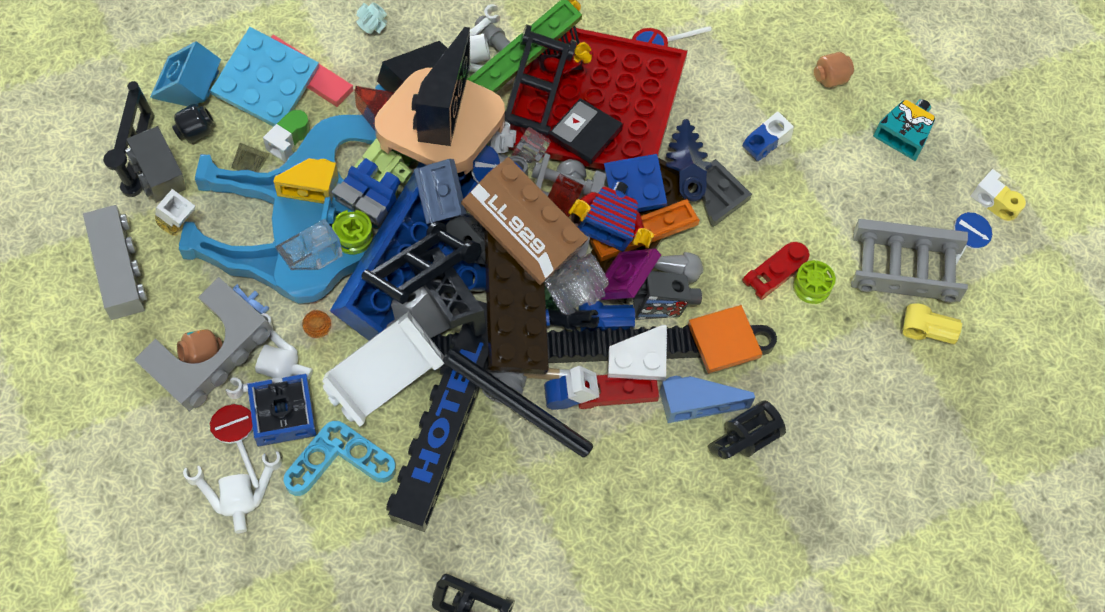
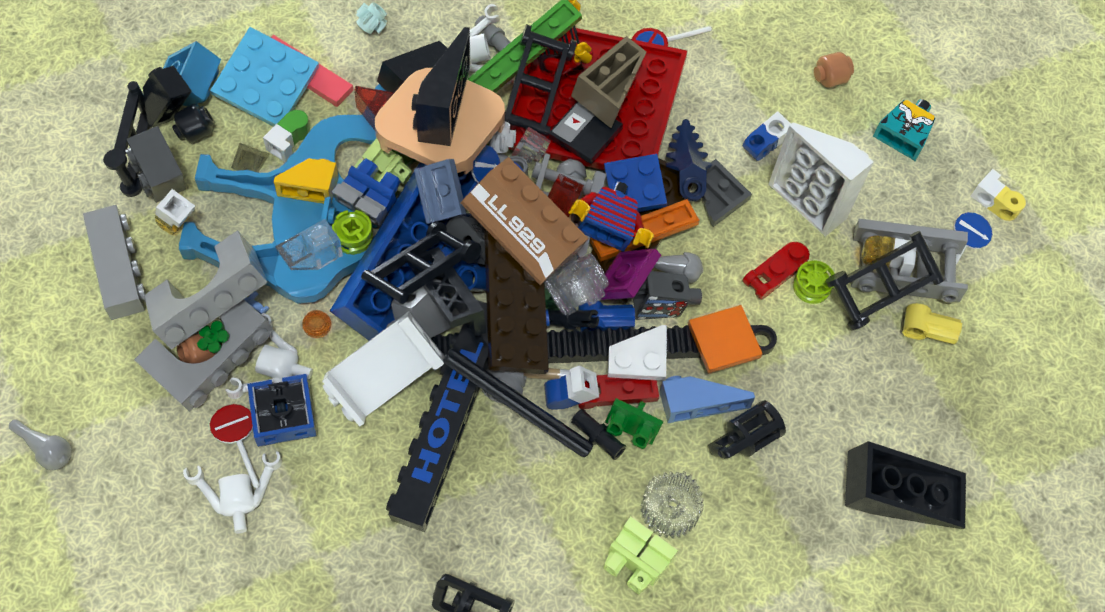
medium azure beam [283,421,396,496] -> none
none -> light grey piece [9,419,72,470]
none -> black slope [143,66,192,128]
none -> light grey arch [144,230,268,349]
none -> green plant [197,321,229,353]
none -> dark tan wedge [571,36,646,128]
none -> black pin [571,409,626,460]
none -> yellowish green hips [604,516,678,594]
none -> green hips [605,398,664,449]
none -> clear brick [640,471,704,539]
none -> white slope [768,122,874,237]
none -> black piece [825,231,944,330]
none -> black slope [845,441,966,529]
none -> leg [861,236,916,277]

